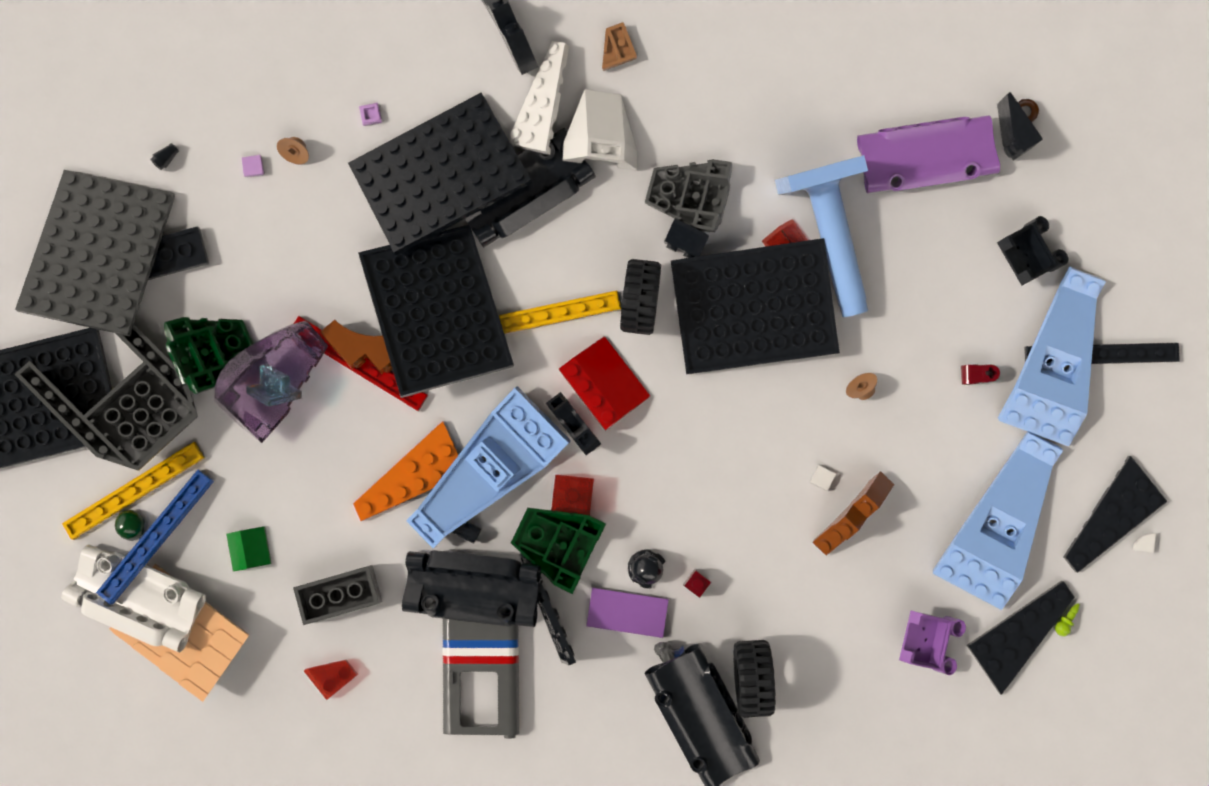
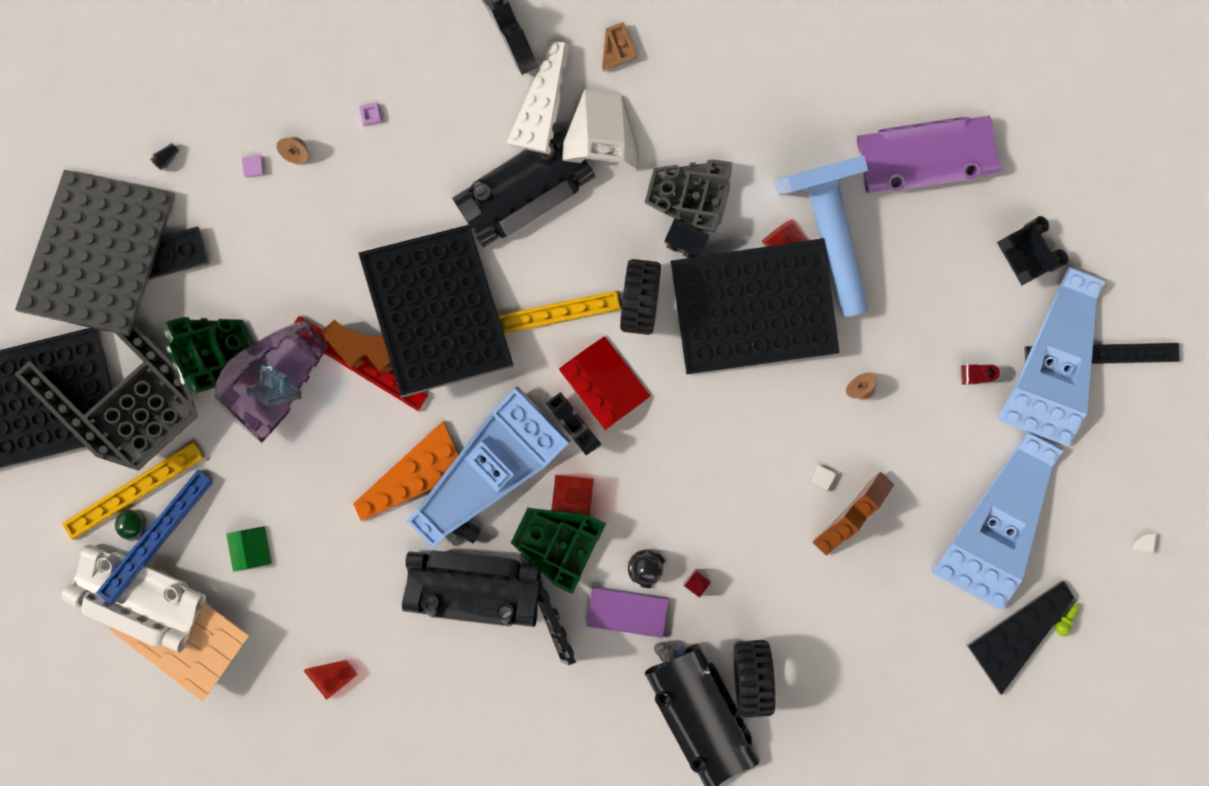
dark grey brick [293,565,382,625] -> none
black plate [348,92,532,255] -> none
dark grey piece [443,615,519,739] -> none
medium lavender piece [899,610,966,675] -> none
black slope [997,92,1043,161] -> none
reddish brown piece [1018,99,1039,122] -> none
black wing [1063,456,1167,573] -> none

